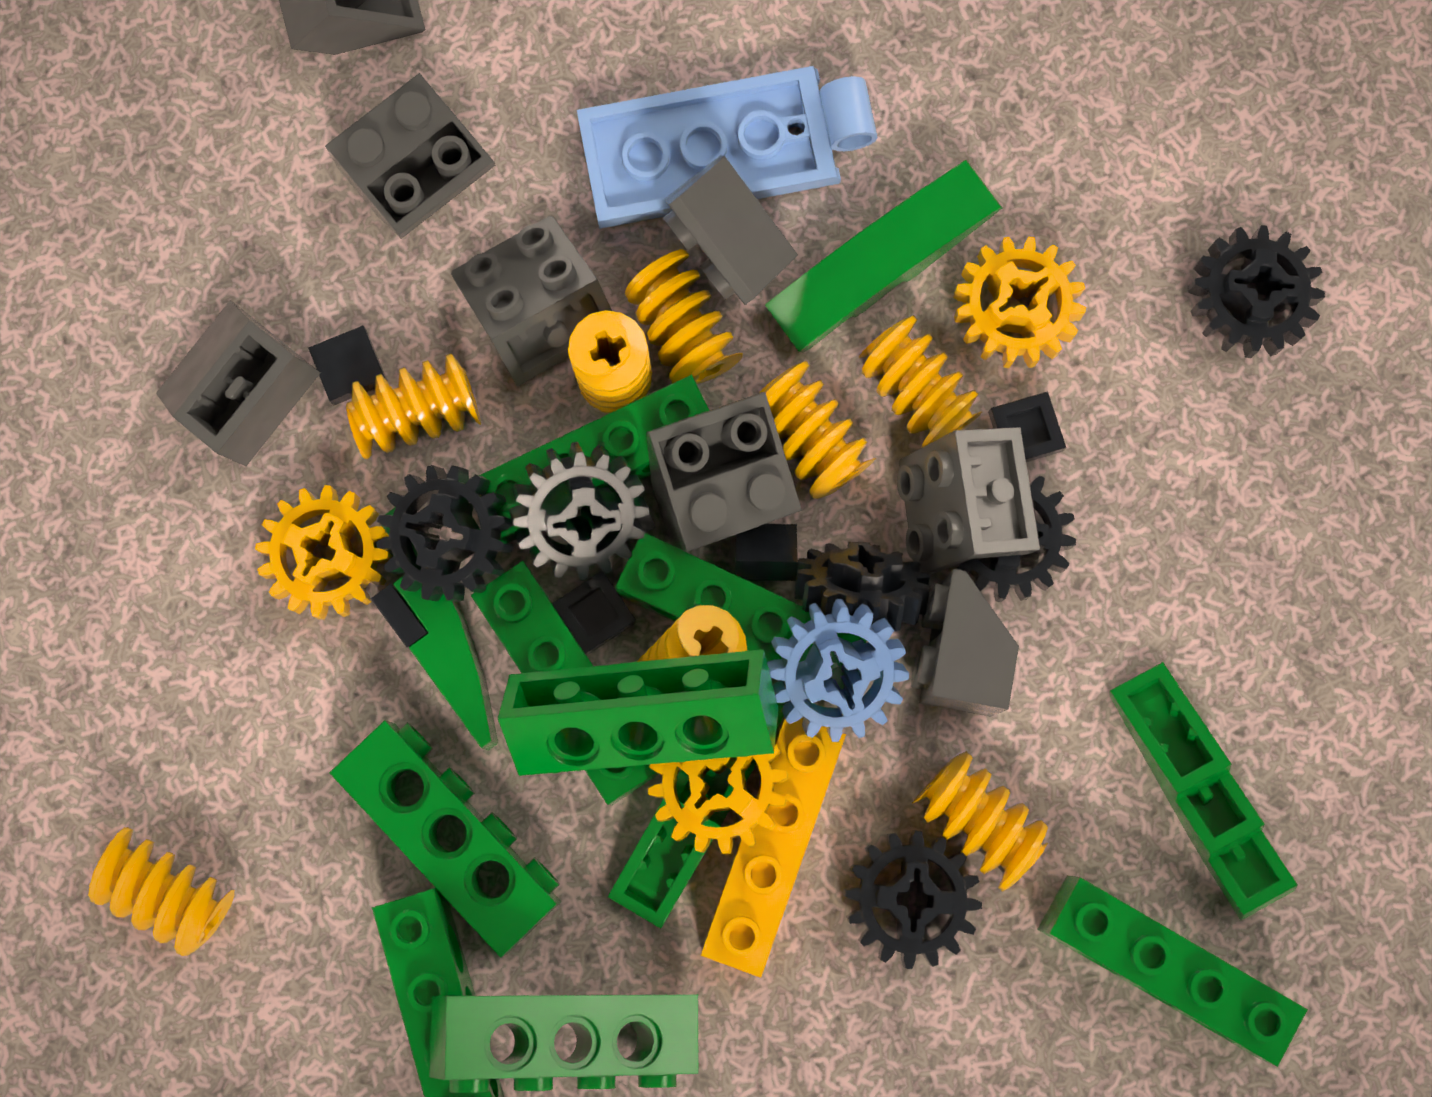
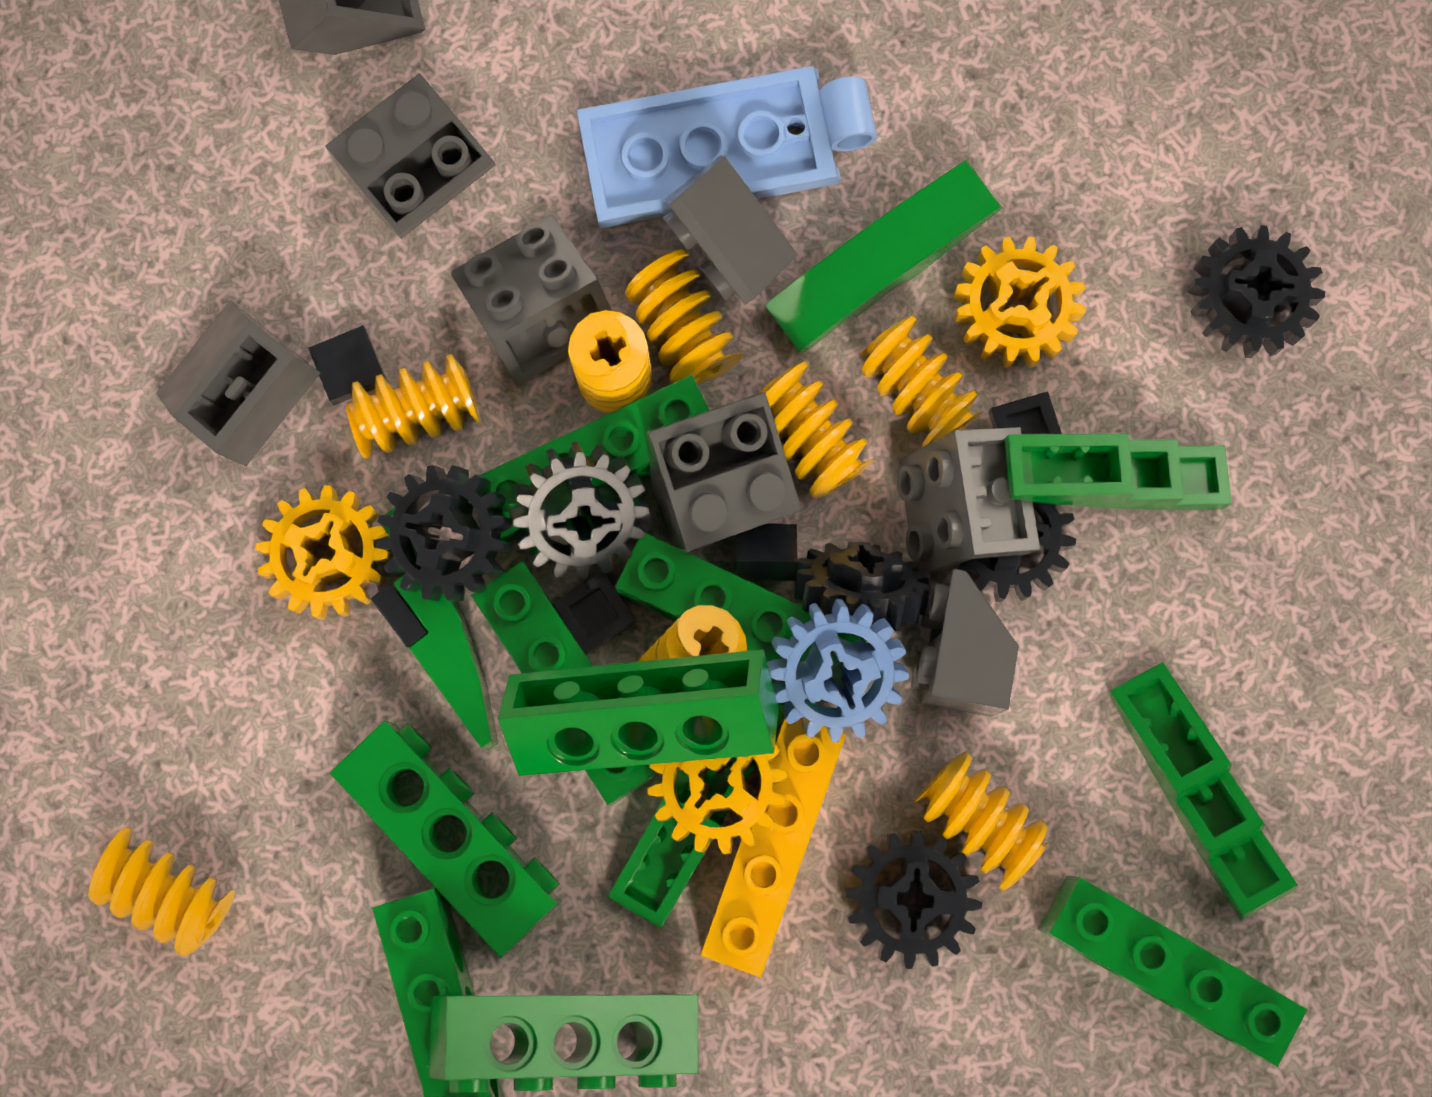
none -> green slope [1004,433,1232,510]

